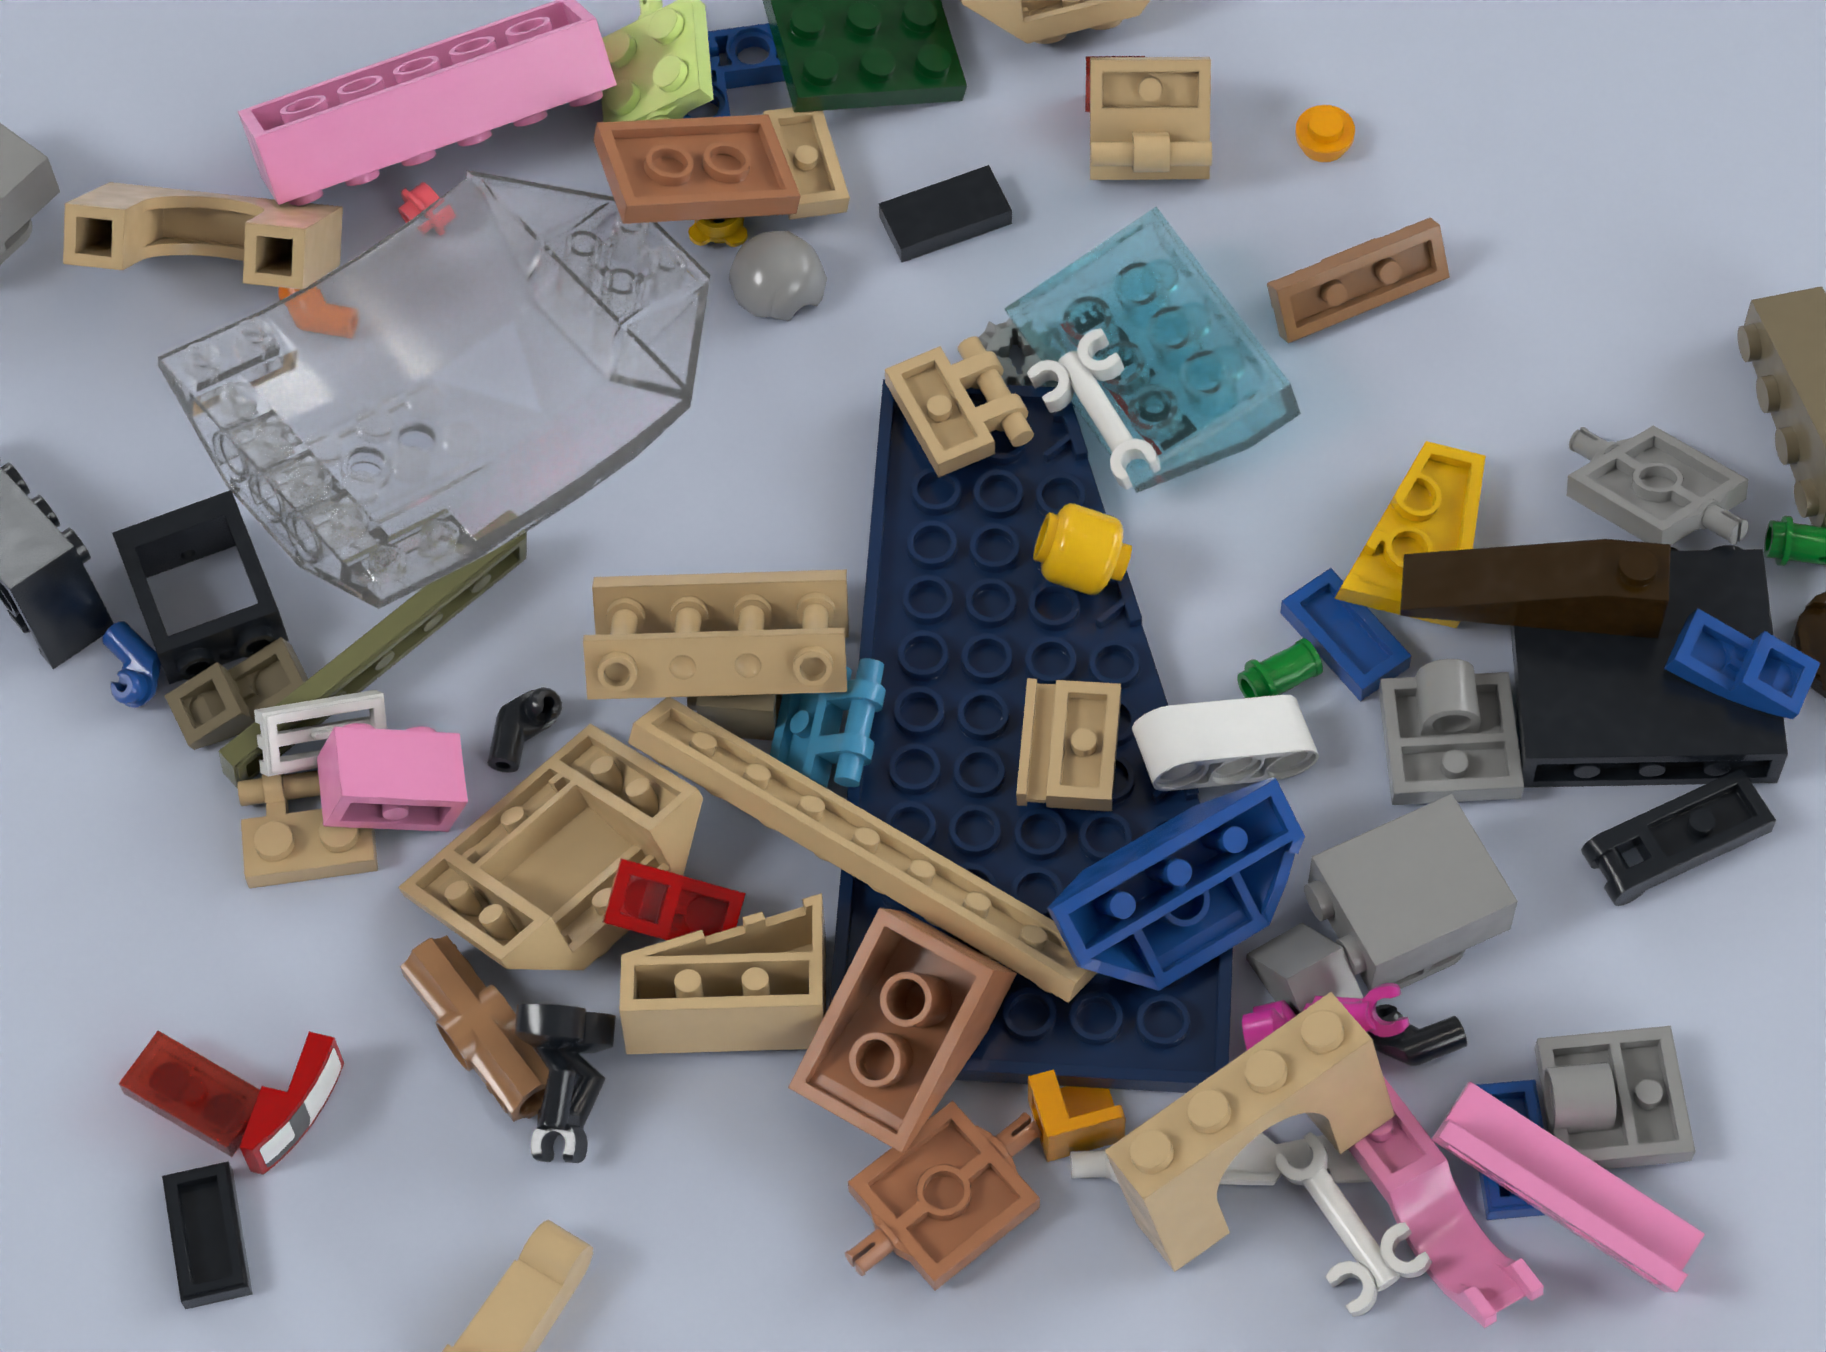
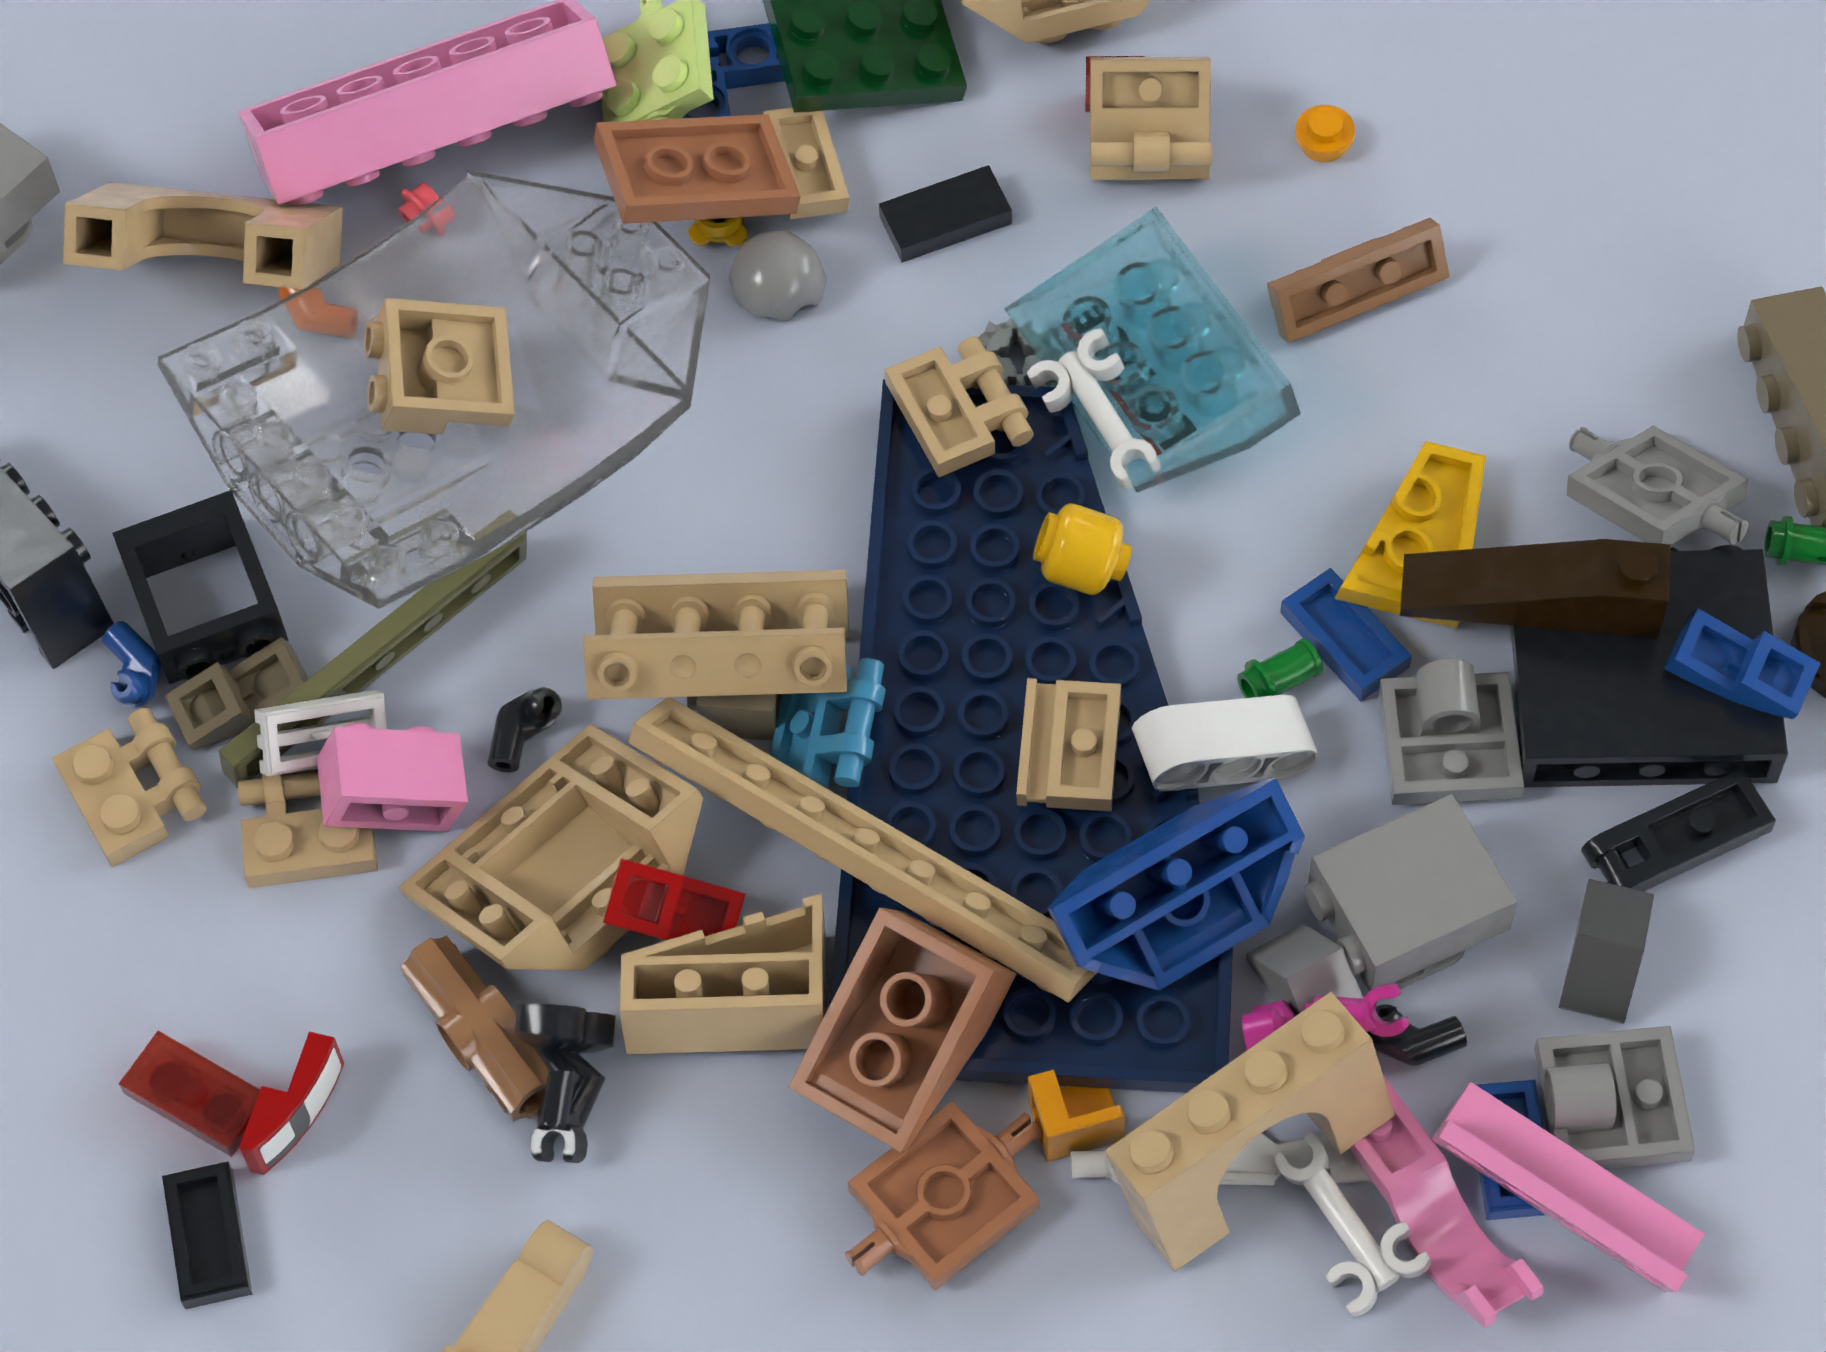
none -> tan plate [52,708,207,867]
none -> tan plate [364,298,515,435]
none -> dark grey slope [1558,879,1654,1024]

